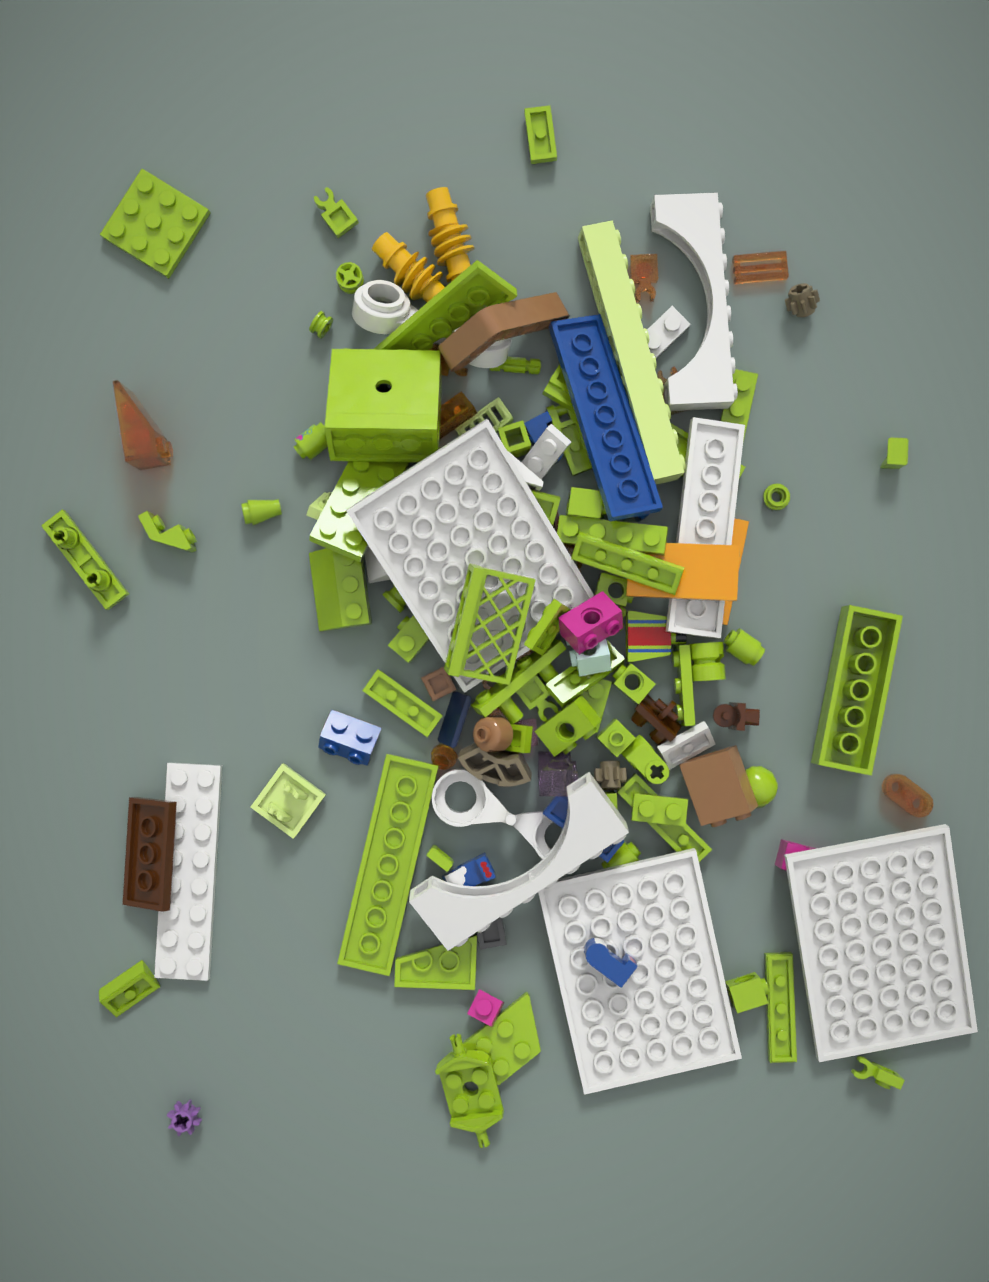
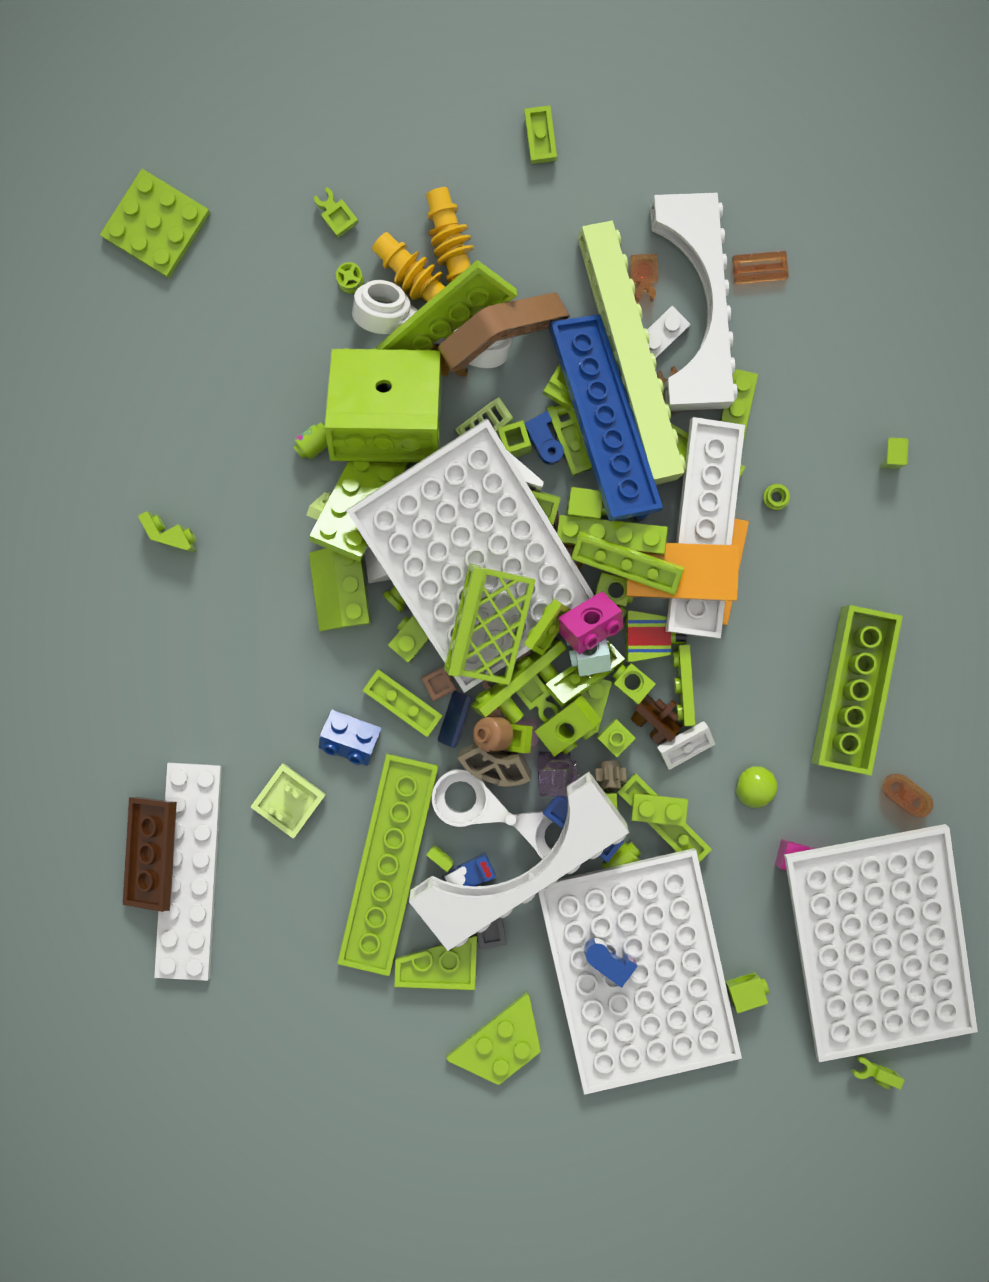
lime plate [41,509,129,610] -> none
lime slope [99,960,160,1017] -> none
clear orange slope [113,380,173,470] -> none
medium lavender gear [167,1099,202,1136] -> none
lime cone [241,499,282,526] -> none
lime bush [309,311,333,339] -> none
clear orange plate [431,744,457,770] -> none
lime plate [435,1034,504,1148] -> none
clear orange plate [440,391,477,439] -> none
dark pink plate [467,989,504,1027] -> none
lime axle [489,356,541,374] -> none
white plate [521,424,571,480] -> none
lime piece [621,734,669,784] -> none
medium nougat brick [679,745,758,827] -> none
lime wheel [688,642,726,682] -> none
reddish brown hips [713,702,760,731] -> none
lime brick [723,628,765,666] -> none
lime tile [764,952,797,1063] -> none
dark tan gear [785,283,820,317] -> none

